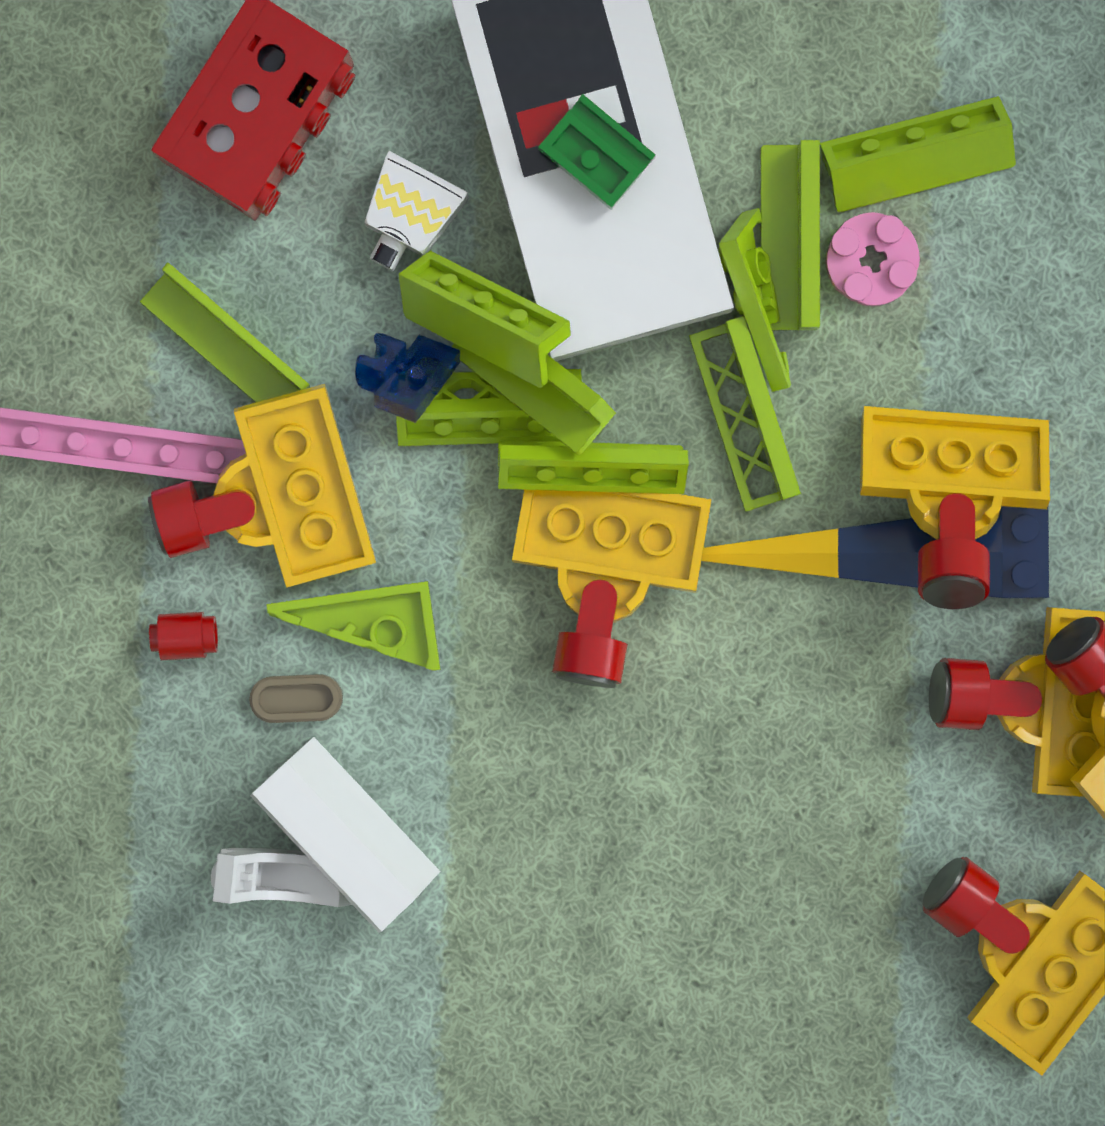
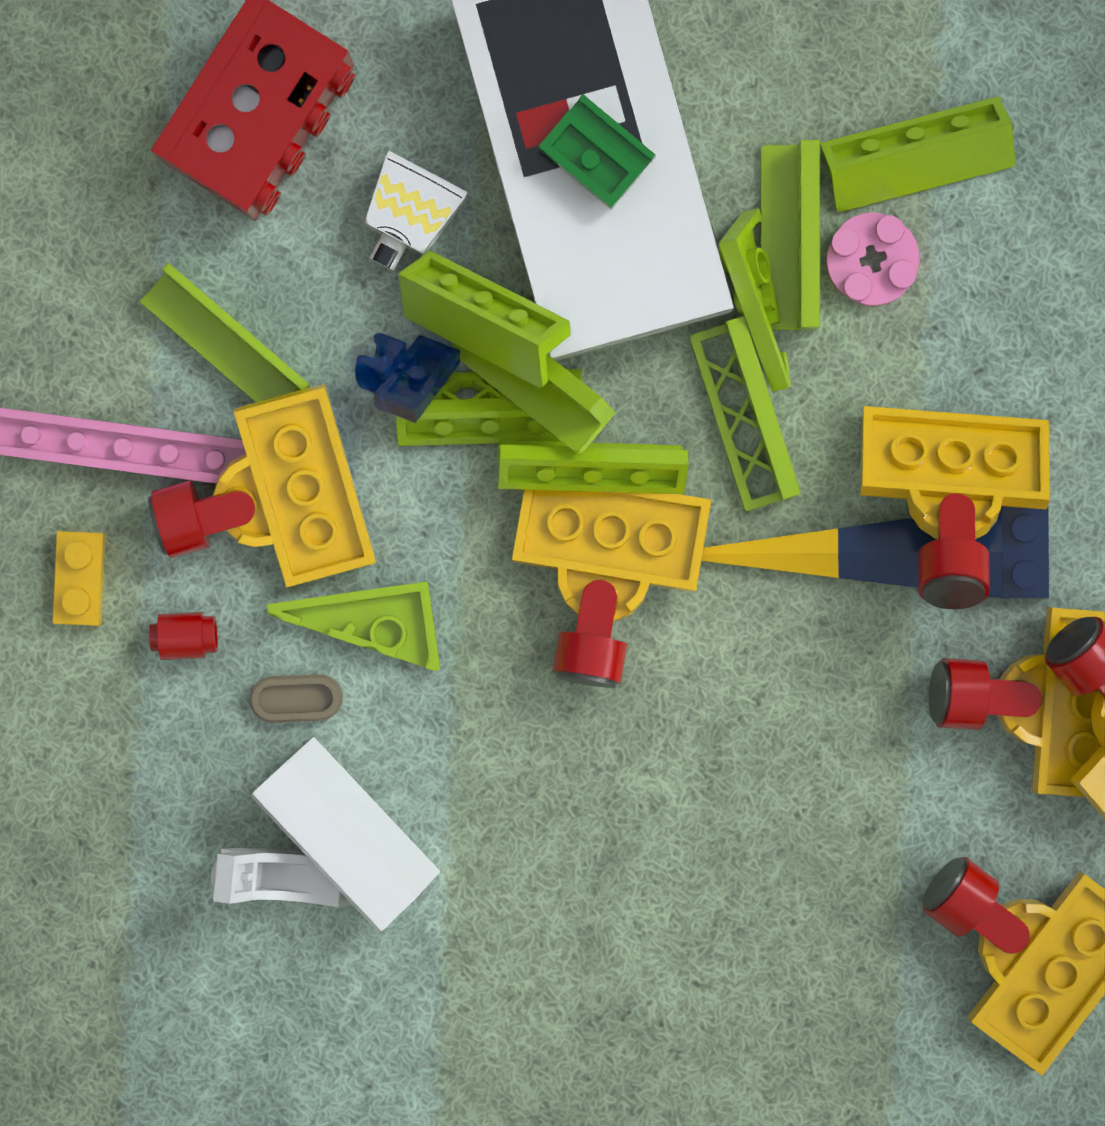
none -> yellow plate [53,531,105,626]

